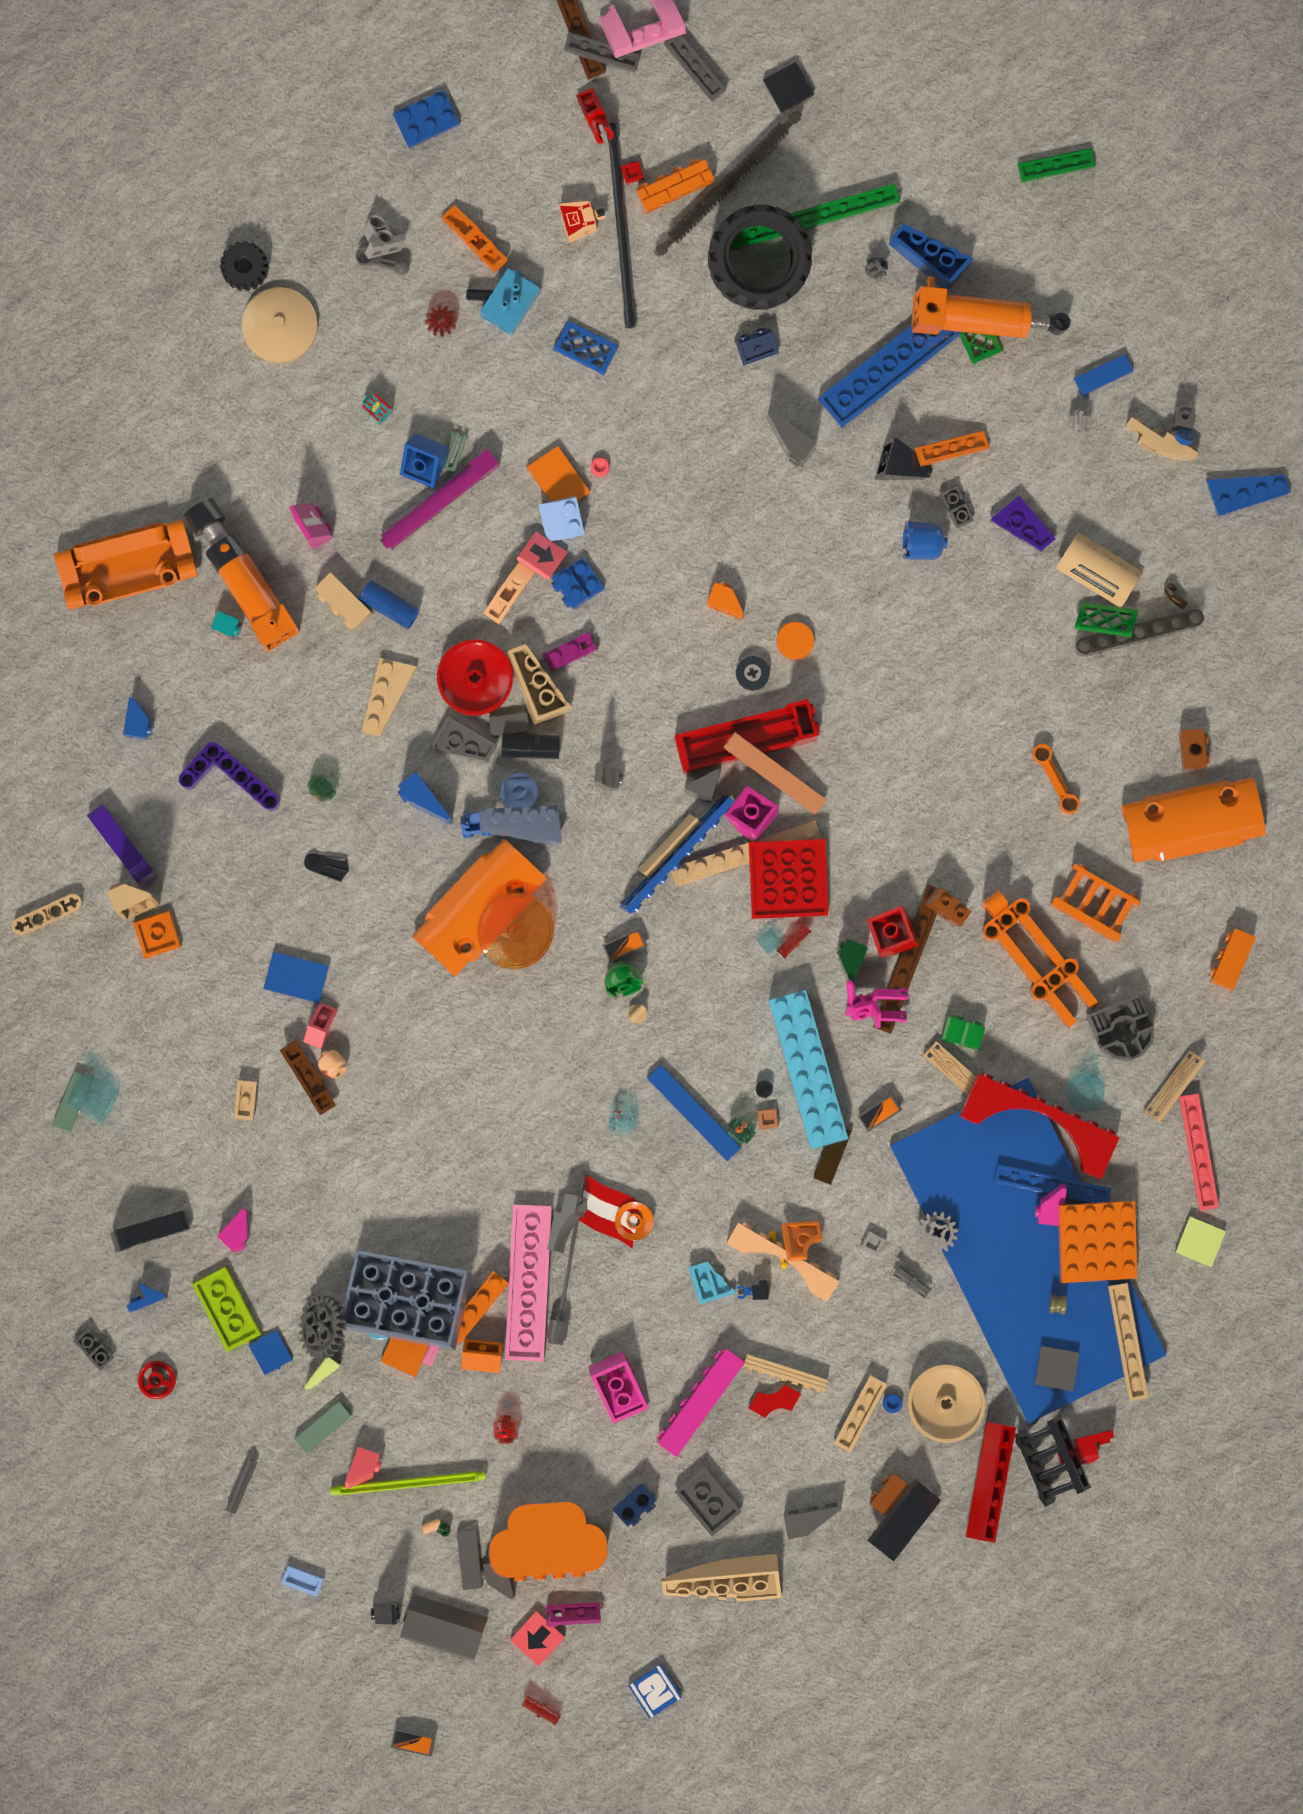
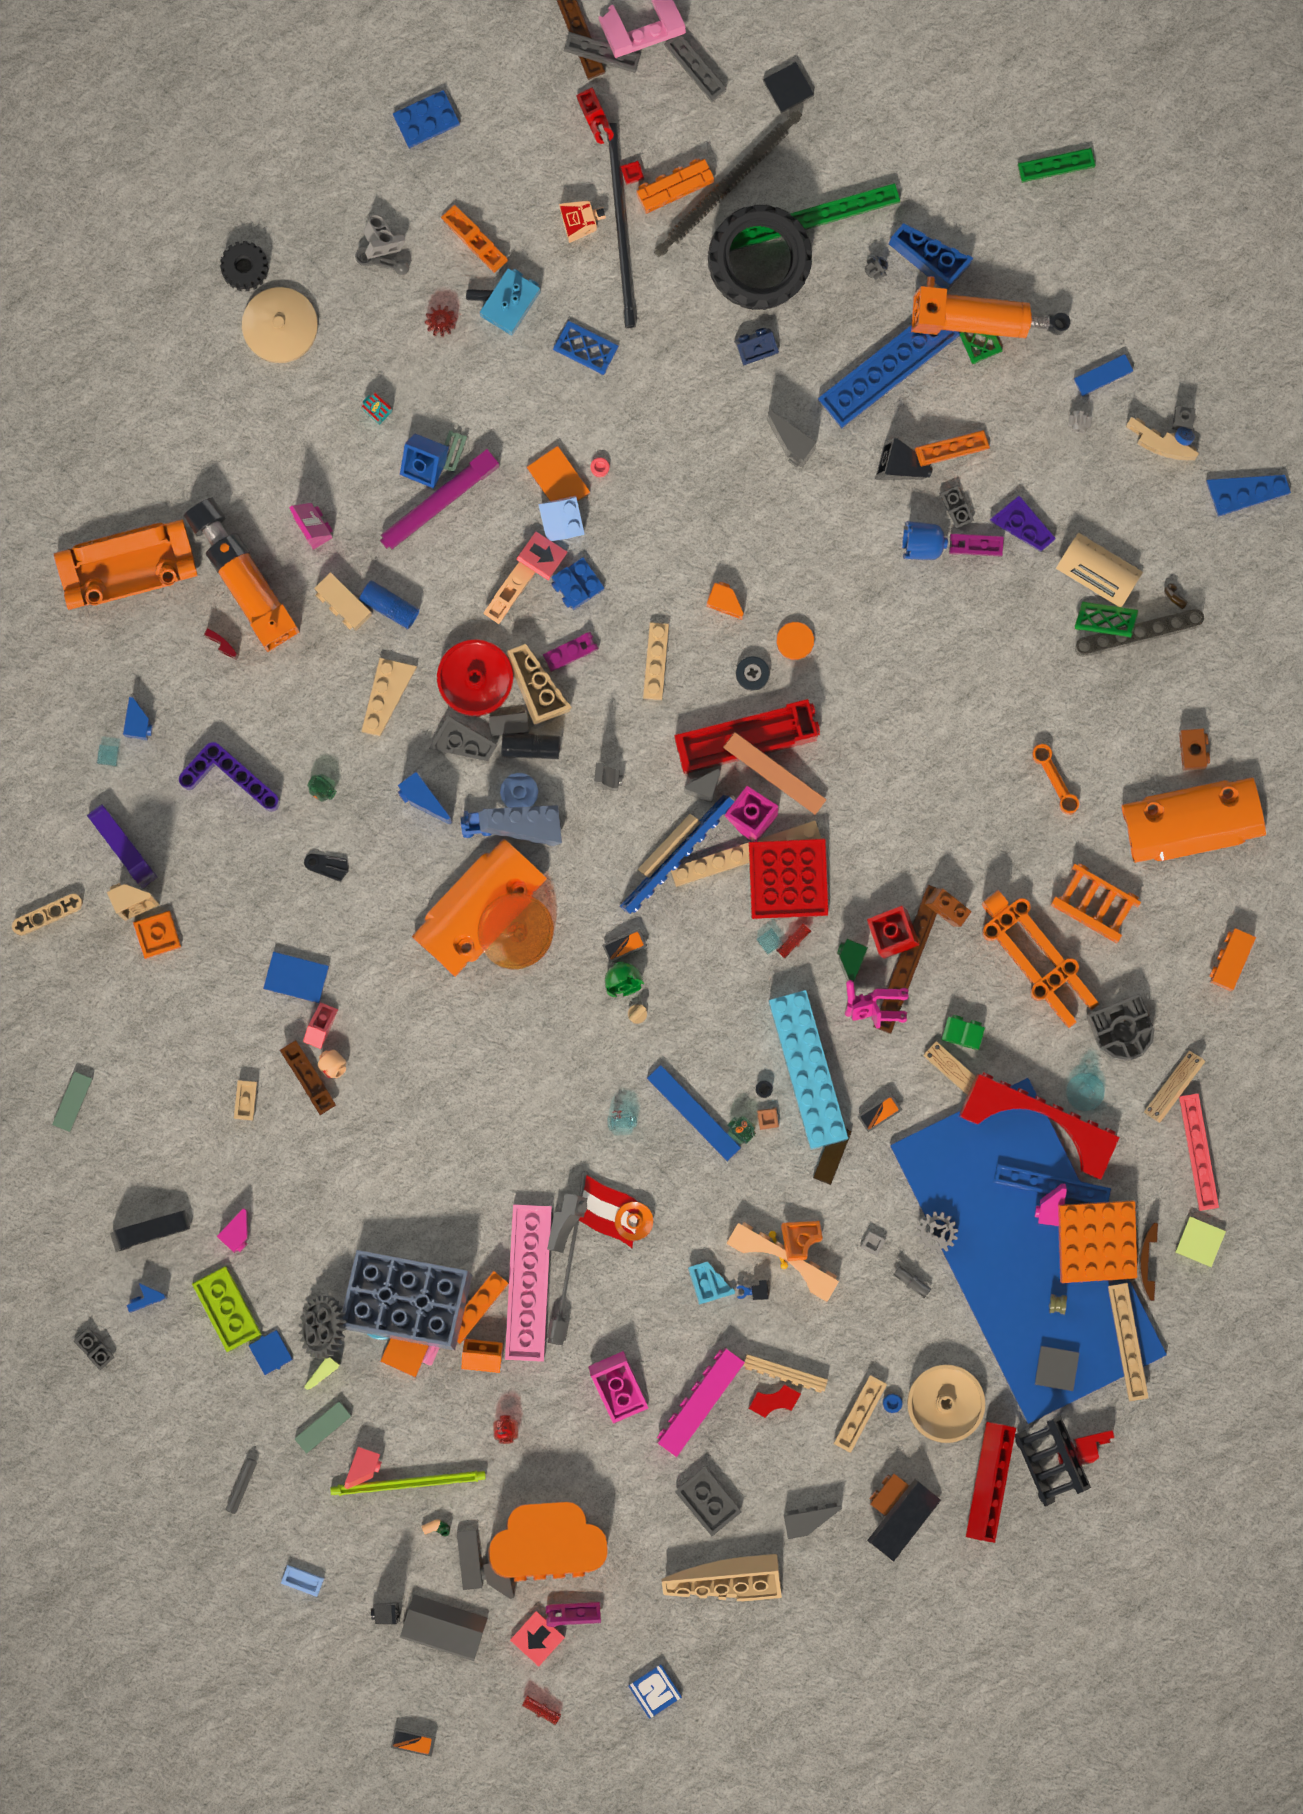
clear light blue slope [66,1072,119,1125] -> none
red piece [137,1361,176,1399] -> none
teal brick [210,611,242,640] -> none
dark blue brick [612,1483,657,1527] -> none
none -> clear light blue tile [97,745,119,767]
none -> dark red slope [204,628,238,660]
none -> tan plate [643,622,669,700]
none -> magenta plate [949,534,1004,557]
none -> reddish brown slope [1139,1223,1158,1301]

